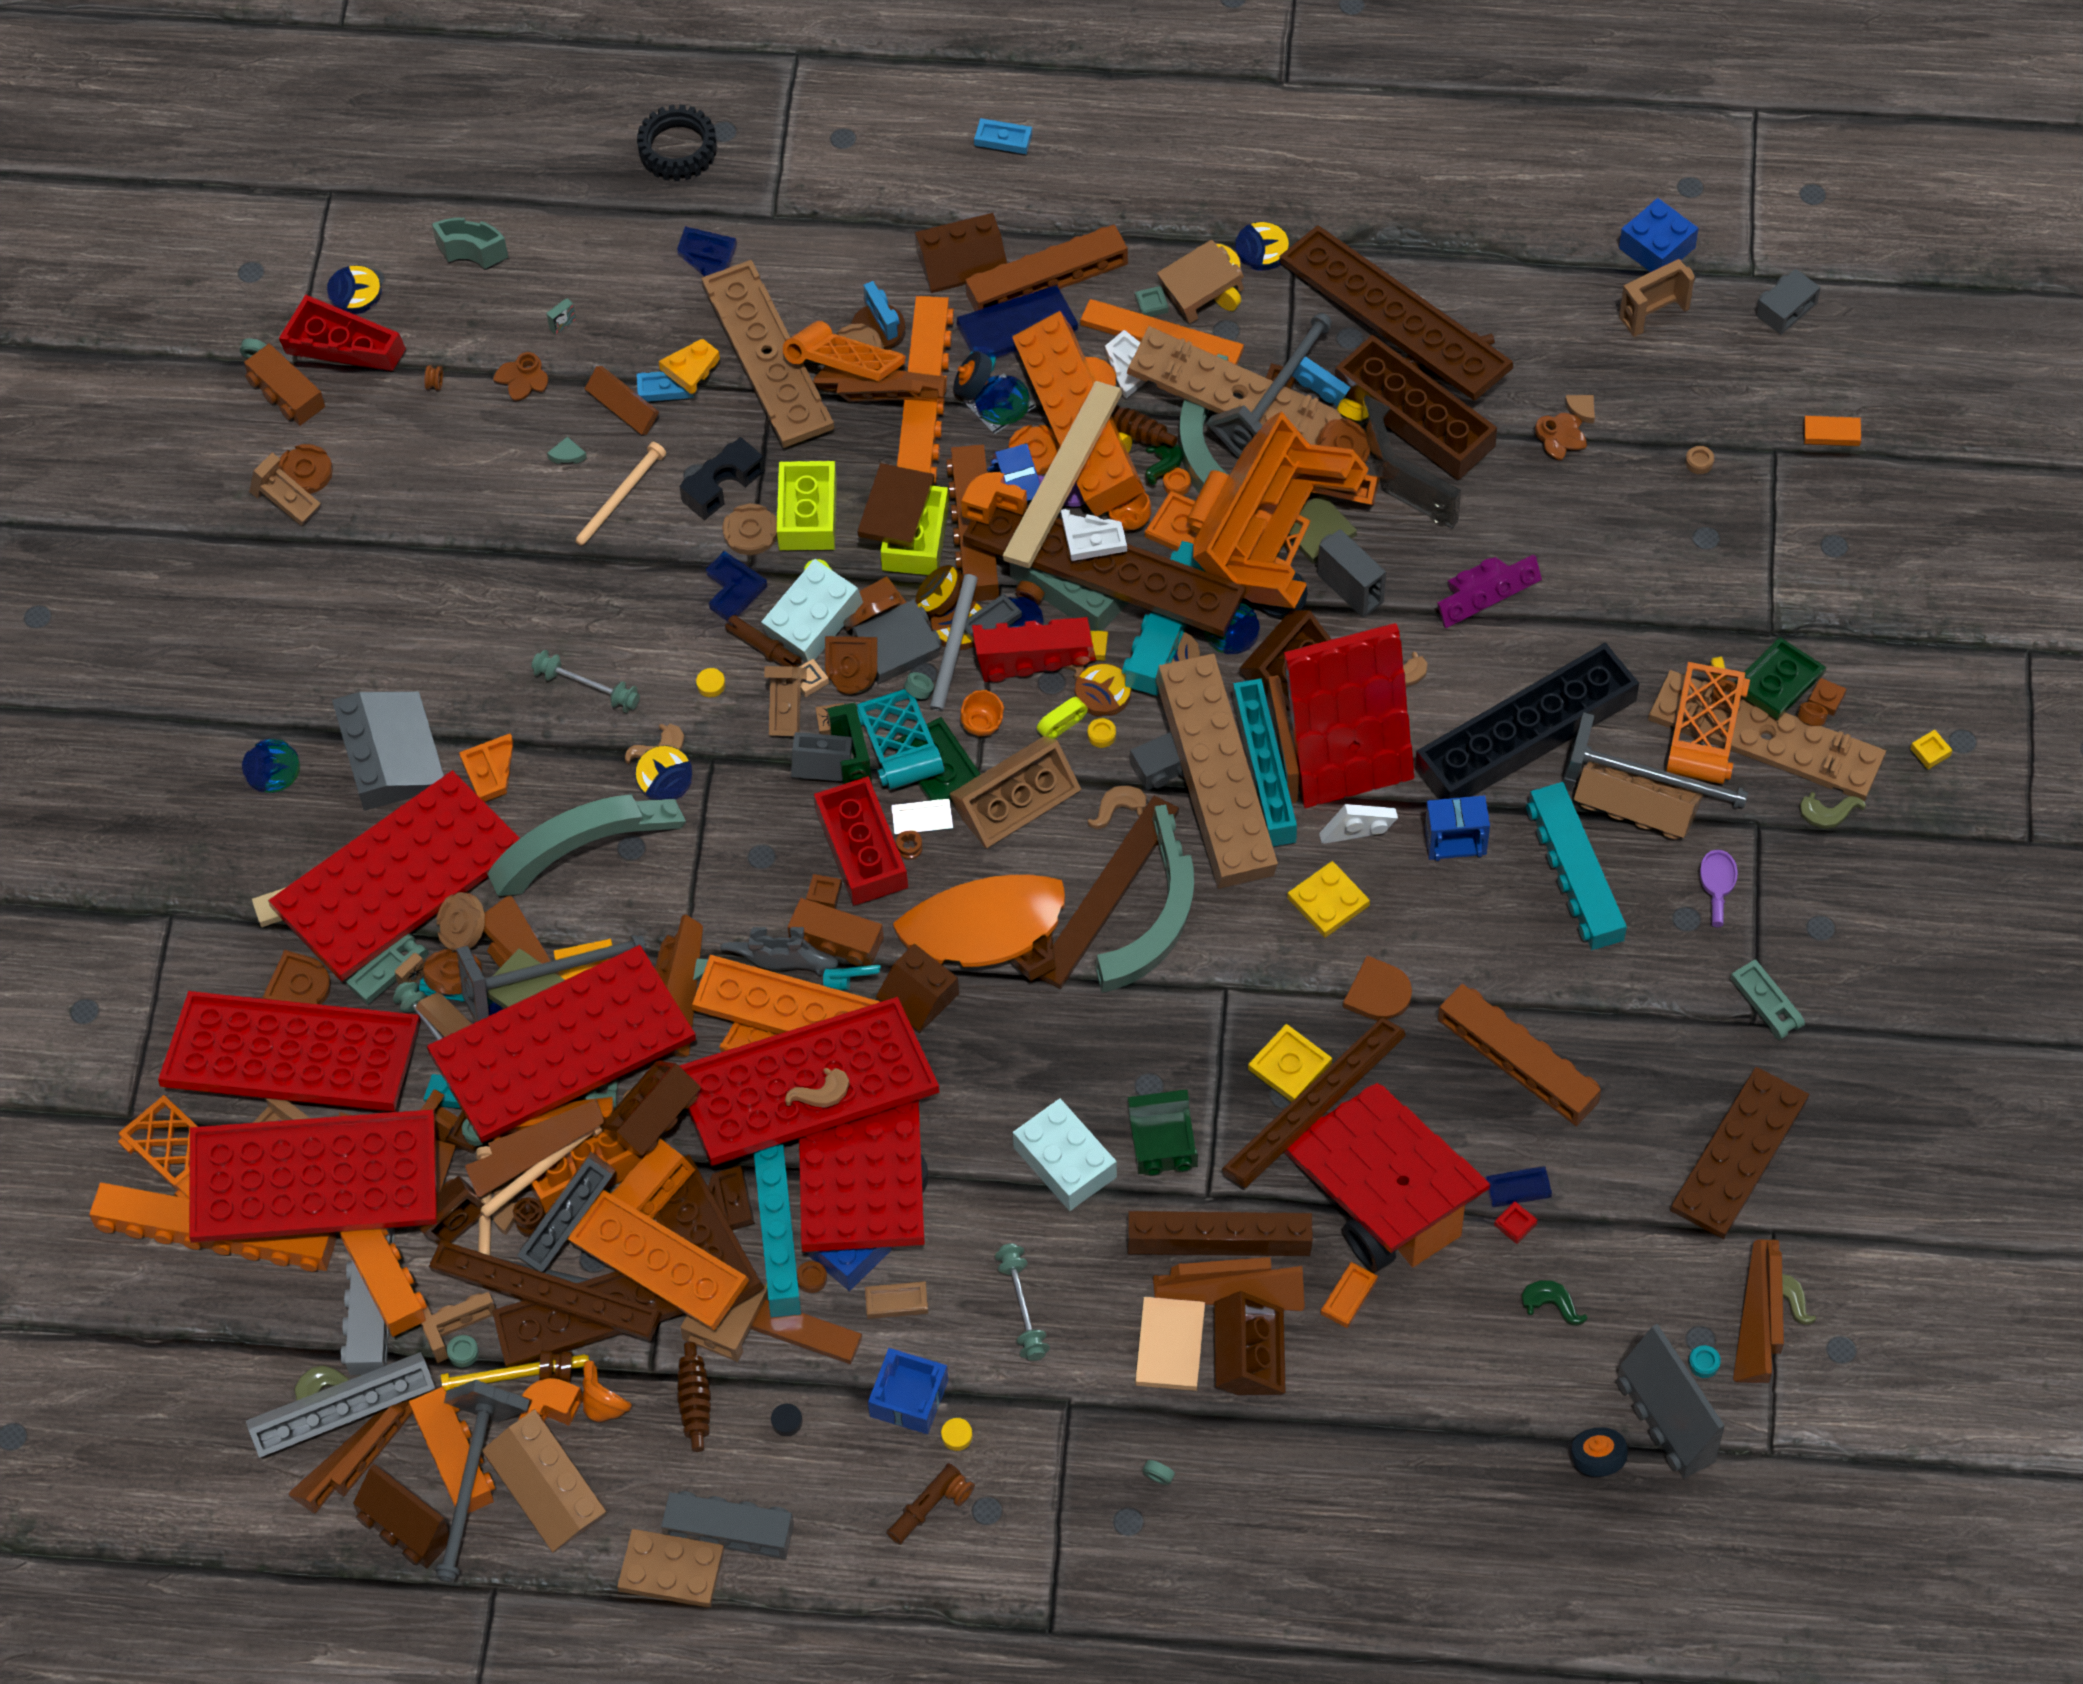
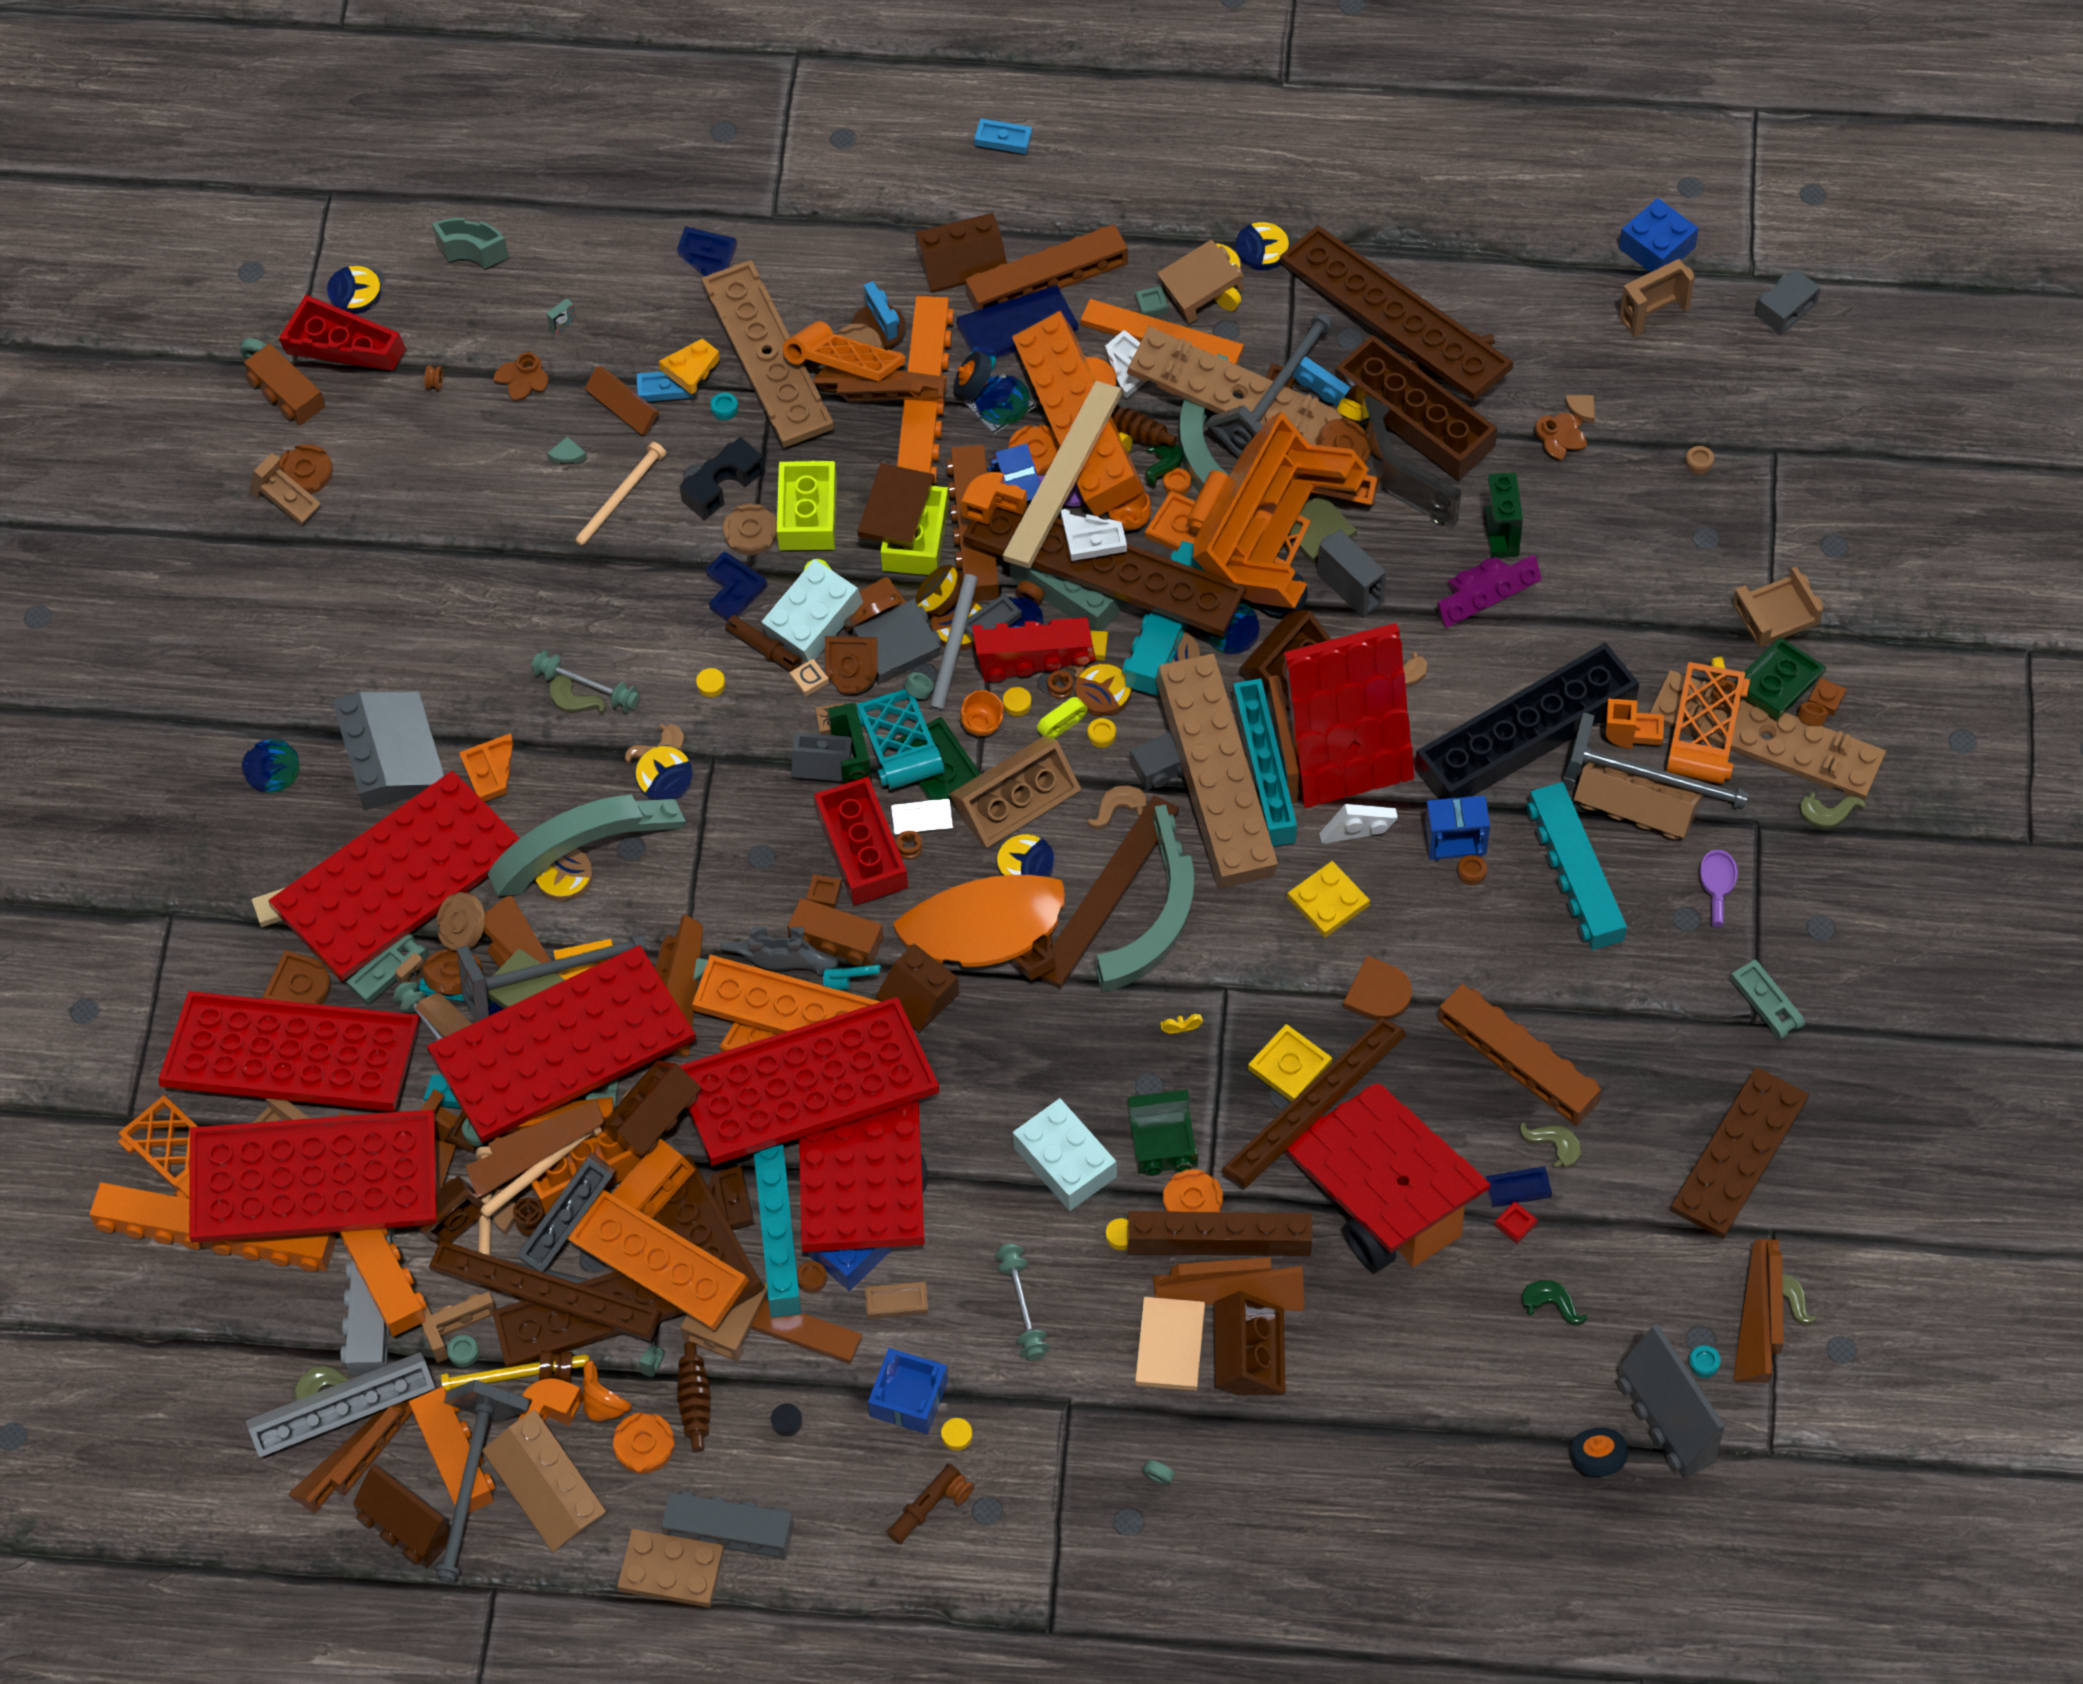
black tyre [637,104,717,181] -> none
medium nougat bracket [764,666,807,736] -> none
medium nougat piece [785,1068,850,1108] -> none
orange tile [1321,1262,1378,1328] -> none
orange tile [1804,416,1861,446] -> none
yellow plate [1910,730,1953,769] -> none
none -> tile [535,849,593,902]
none -> olive piece [549,675,606,714]
none -> orange tile [613,1412,675,1474]
none -> sand green tile [639,1345,666,1378]
none -> teal tile [710,392,738,421]
none -> tile [996,833,1055,877]
none -> yellow tile [1003,687,1032,717]
none -> dark orange bush [1048,670,1073,699]
none -> yellow tile [1106,1218,1128,1250]
none -> yellow piece [1160,1014,1203,1034]
none -> orange tile [1163,1170,1223,1212]
none -> dark orange tile [1457,855,1487,885]
none -> dark green panel [1484,472,1523,558]
none -> olive piece [1520,1122,1581,1169]
none -> orange brick [1606,698,1664,749]
none -> medium nougat panel [1733,566,1824,648]

